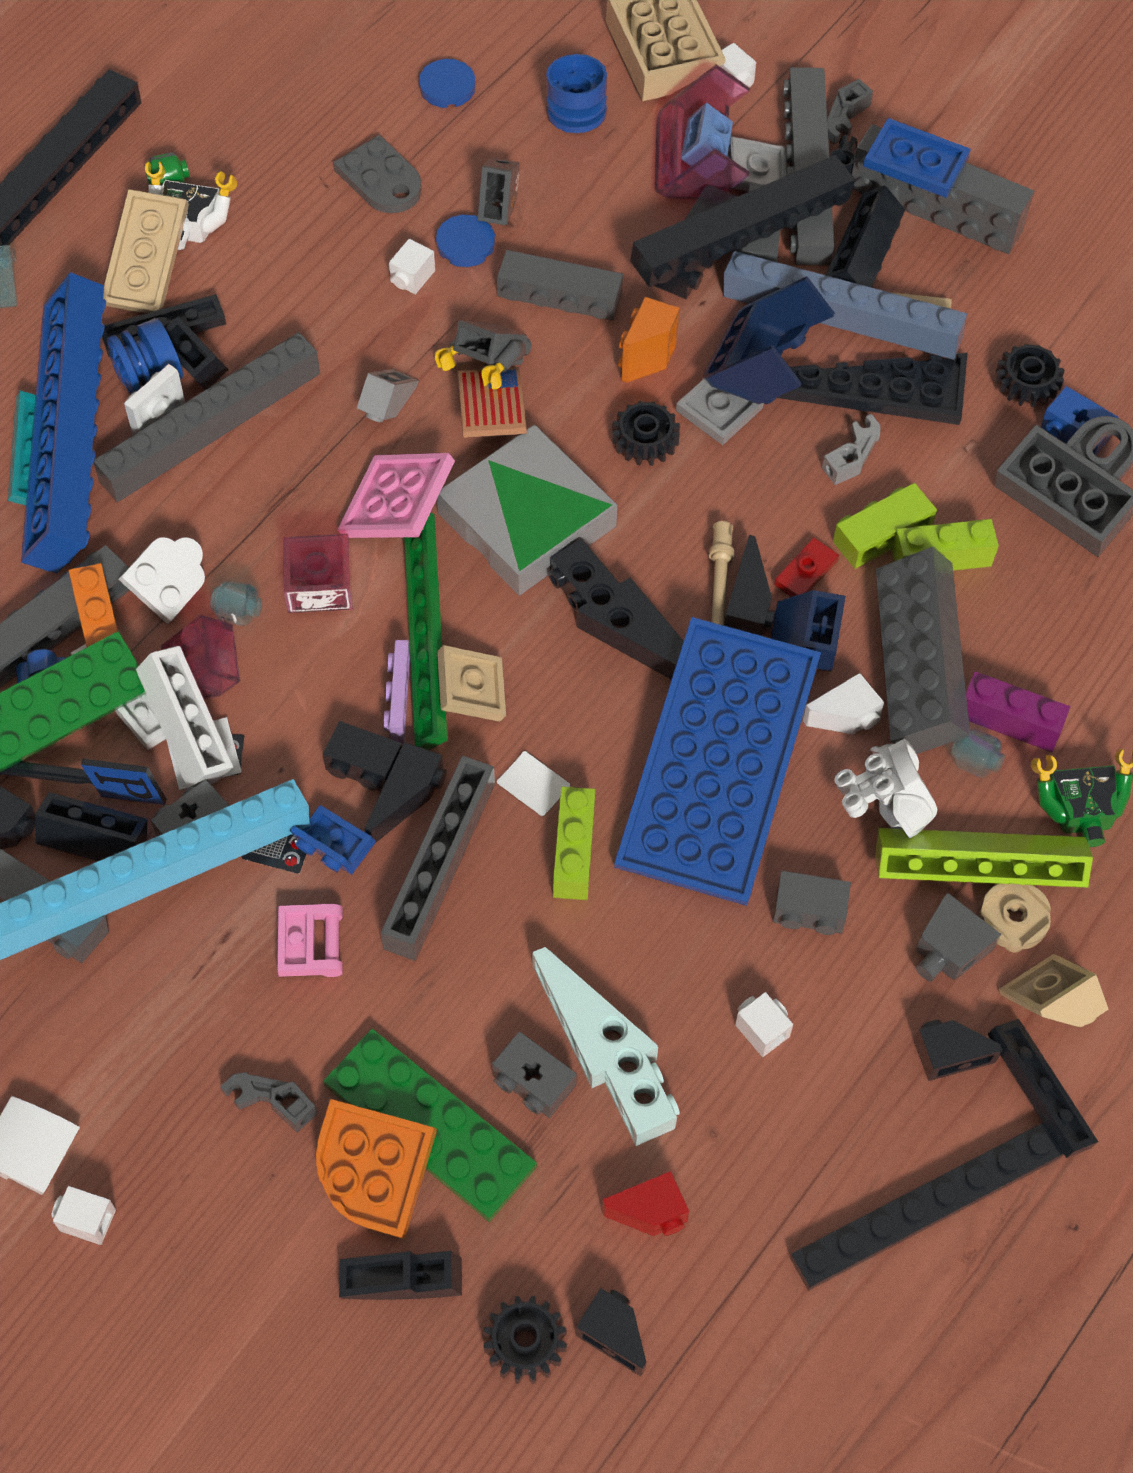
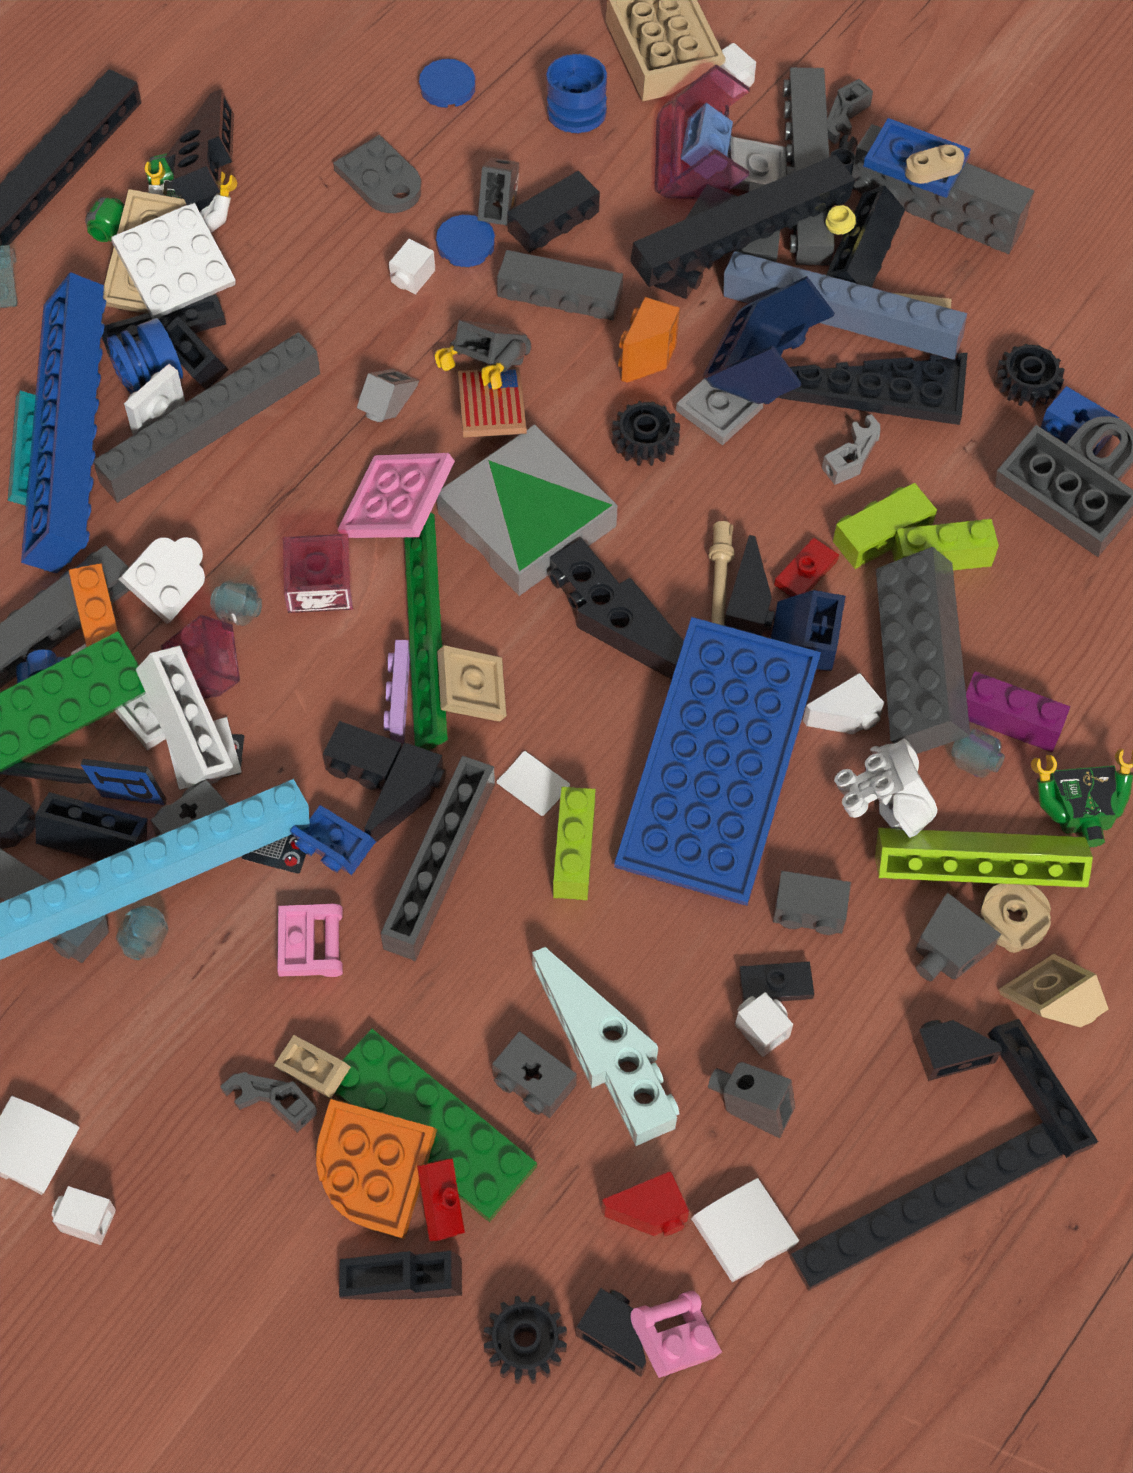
none -> green head [85,197,124,243]
none -> white plate [111,203,236,319]
none -> clear light blue head [116,906,169,960]
none -> black brick [165,89,234,206]
none -> tan plate [274,1035,351,1098]
none -> red plate [417,1158,465,1241]
none -> black brick [508,171,600,253]
none -> bright pink plate [630,1291,722,1378]
none -> white slope [691,1178,799,1282]
none -> dark grey torso [708,1062,795,1138]
none -> black plate [739,961,815,1002]
none -> light yellow plate [826,205,856,234]
none -> tan plate [905,144,964,184]

